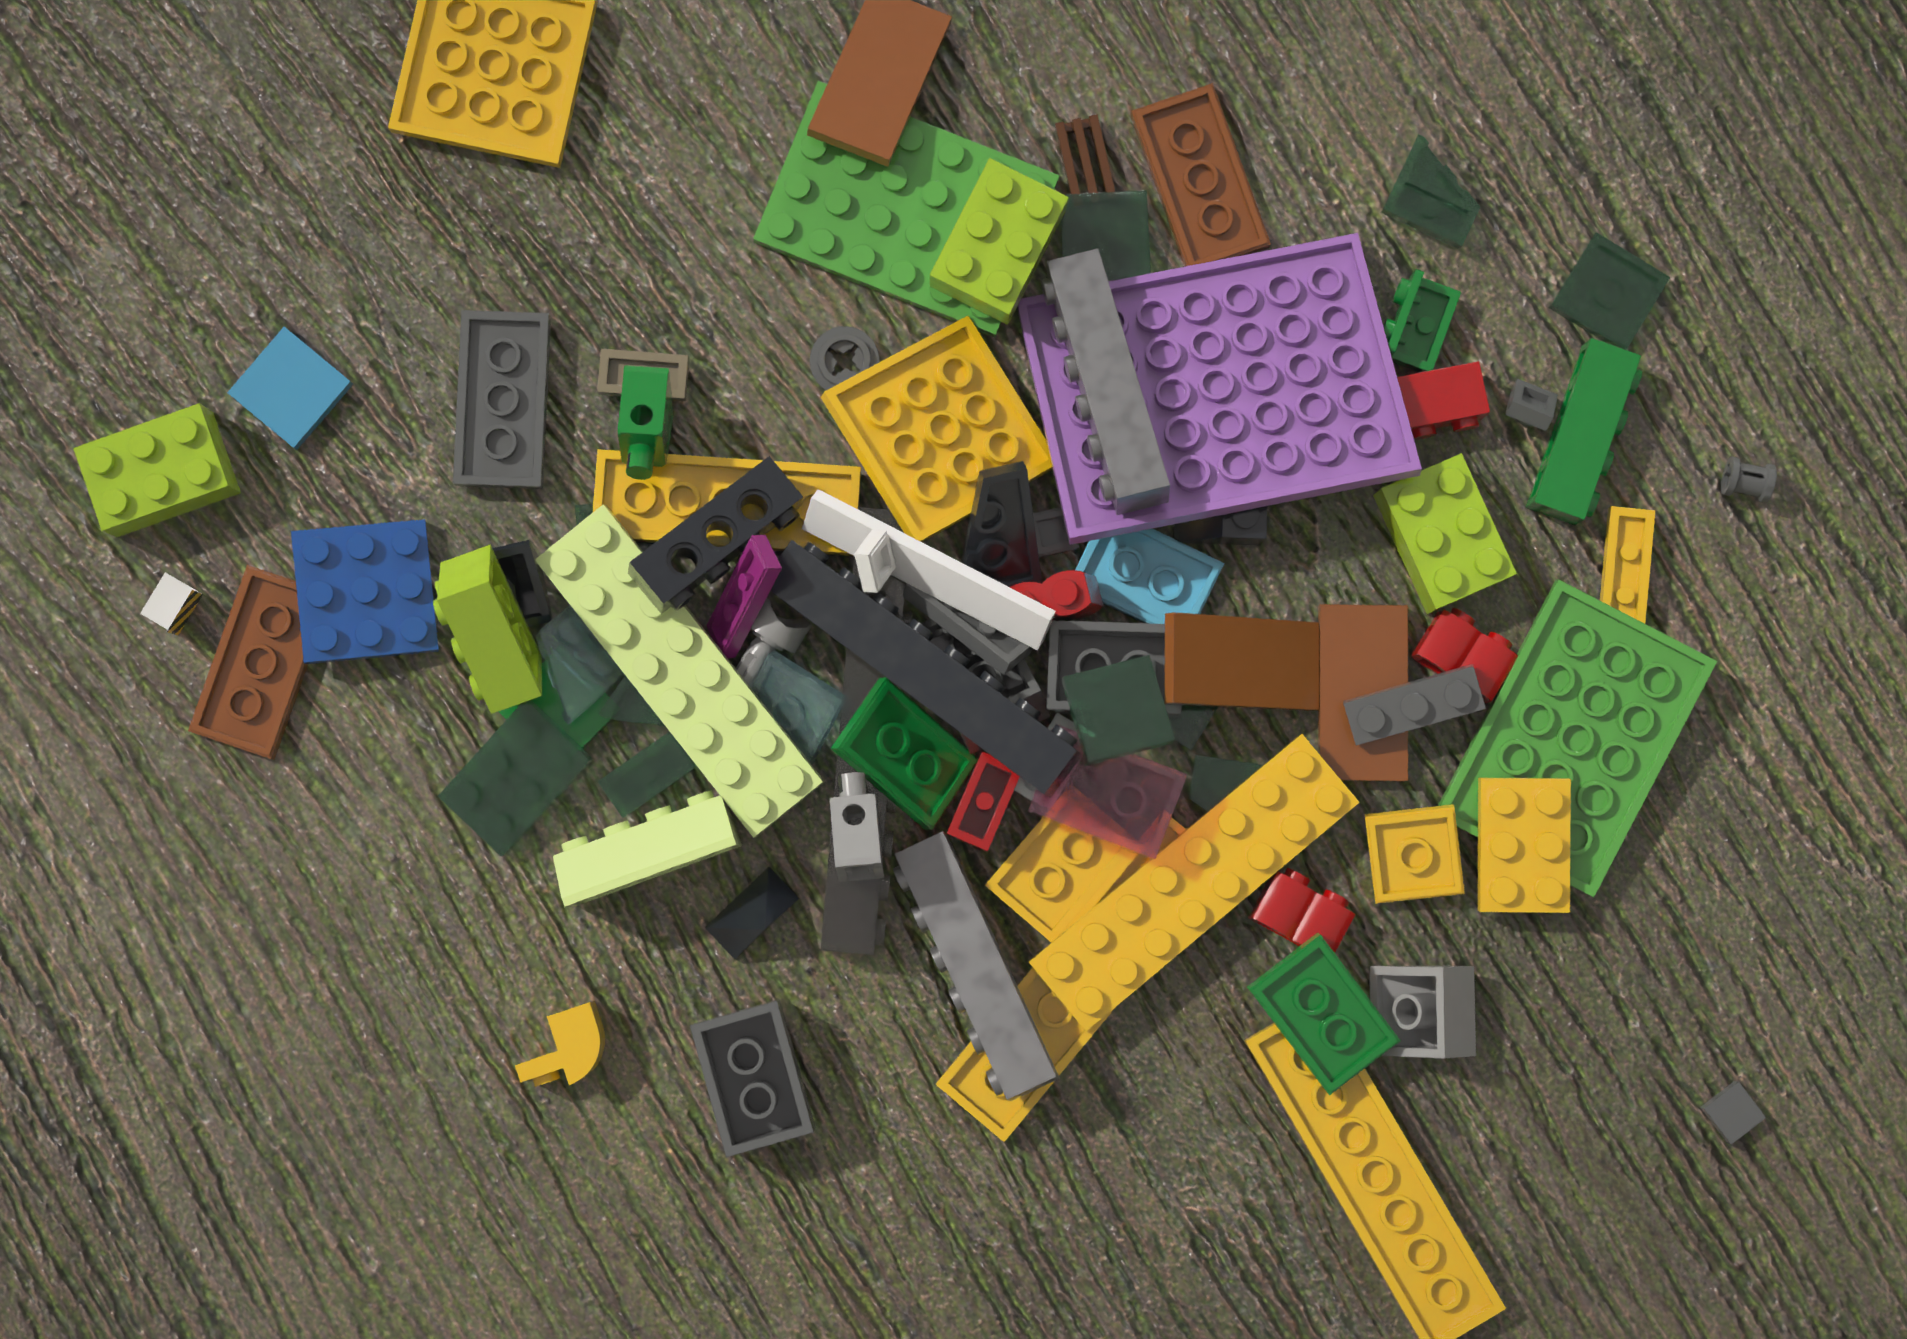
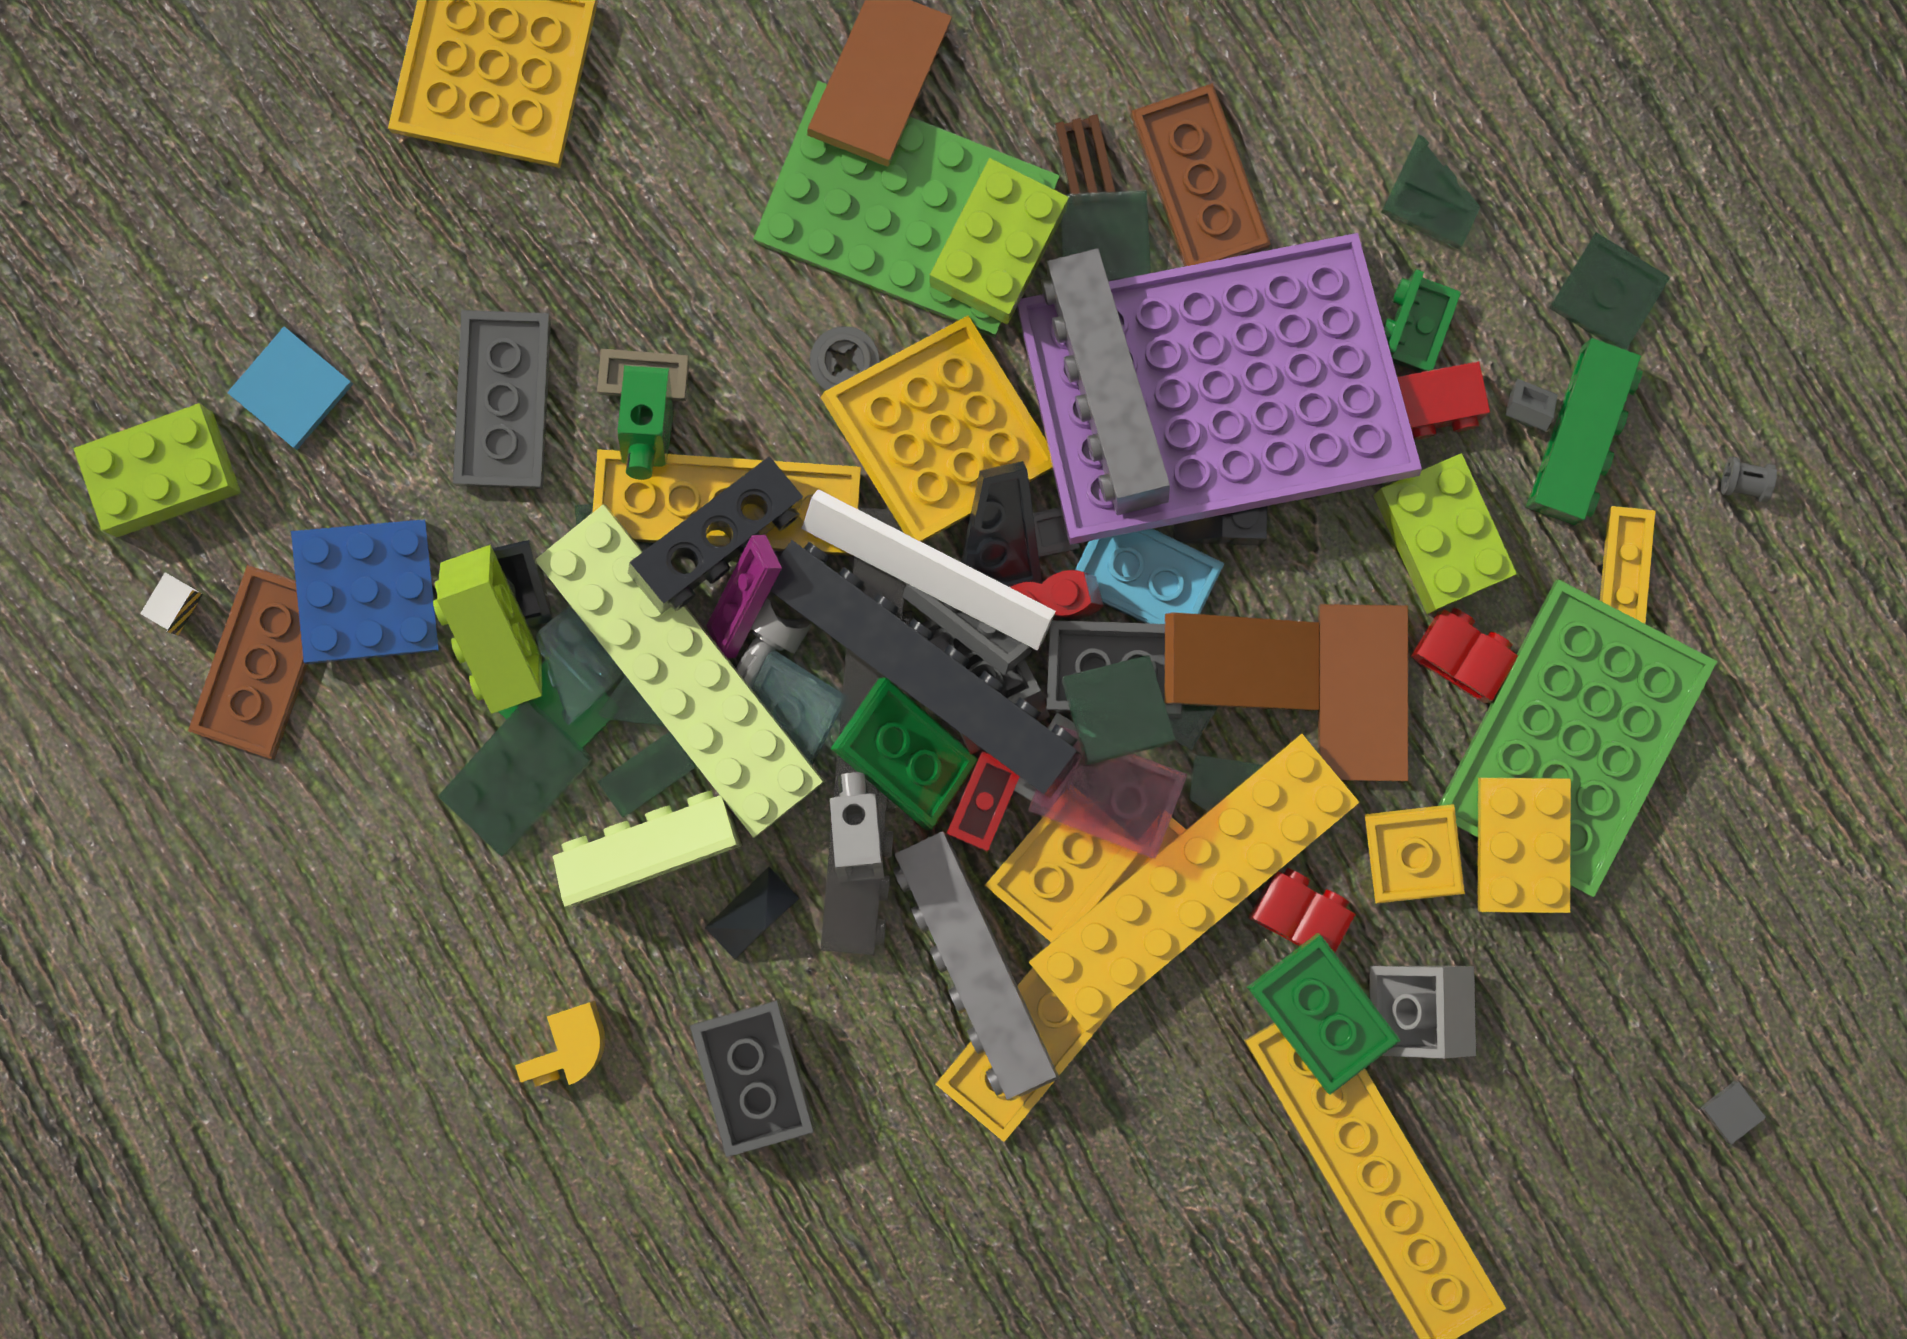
white tile [854,529,896,593] -> none
dark grey plate [1343,664,1486,746] -> none

